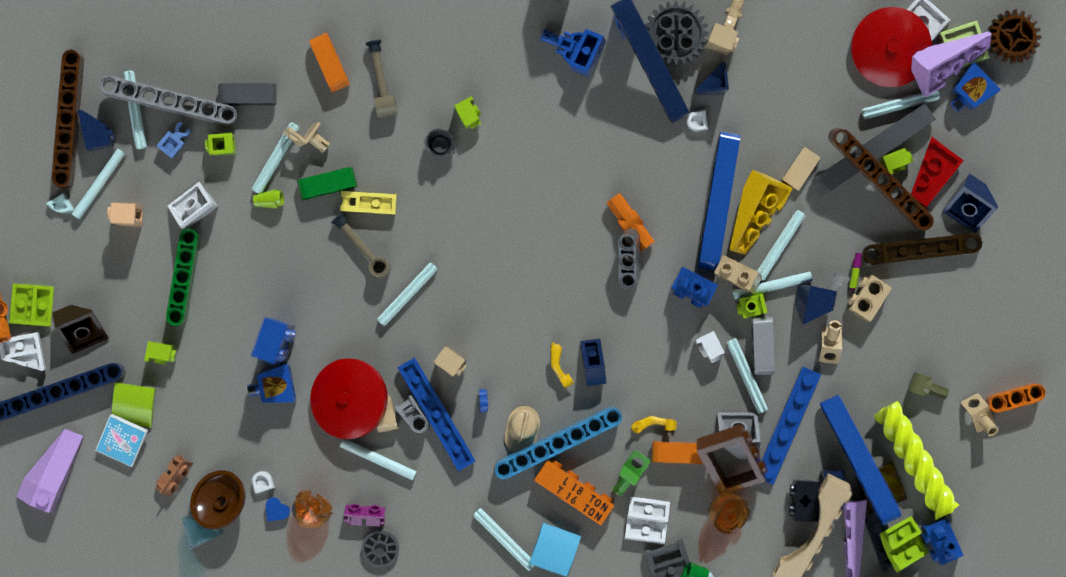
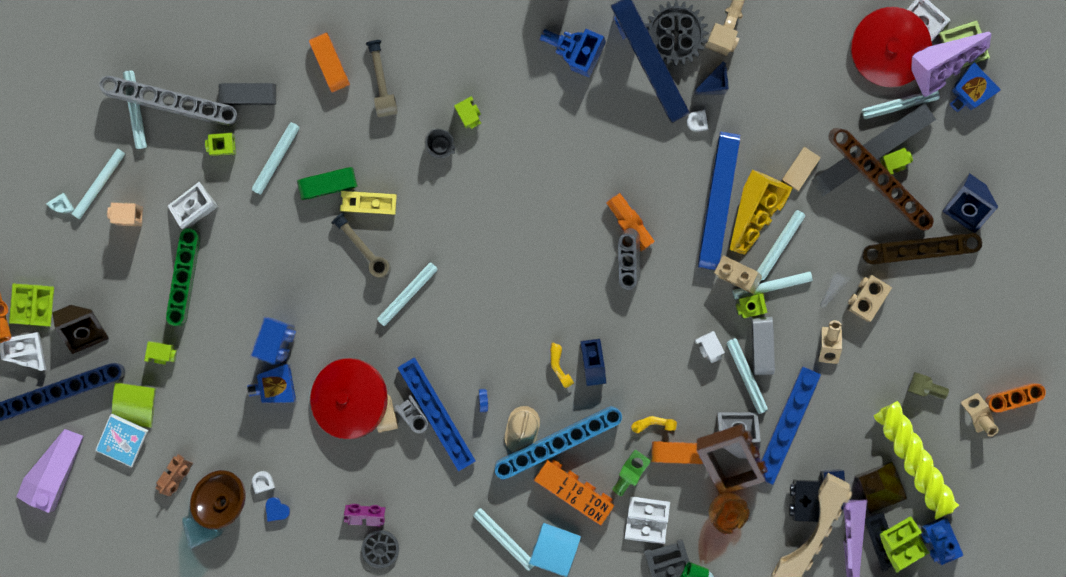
reddish brown beam [51,49,84,189] -> none
dark blue slope [78,110,115,152] -> none
medium blue plate [157,122,192,159] -> none
lime cone [253,189,284,209] -> none
tan bracket [282,121,330,153] -> none
clear orange cylinder [292,490,333,529] -> none
light aqua piece [340,439,417,481] -> none
tan brick [434,346,467,377] -> none
blue brick [670,267,718,308] -> none
dark blue slope [795,285,837,325] -> none
blue beam [820,395,902,525] -> none
piece [849,252,862,292] -> none
red wing [911,137,964,208] -> none
reddish brown gear [988,9,1042,64] -> none

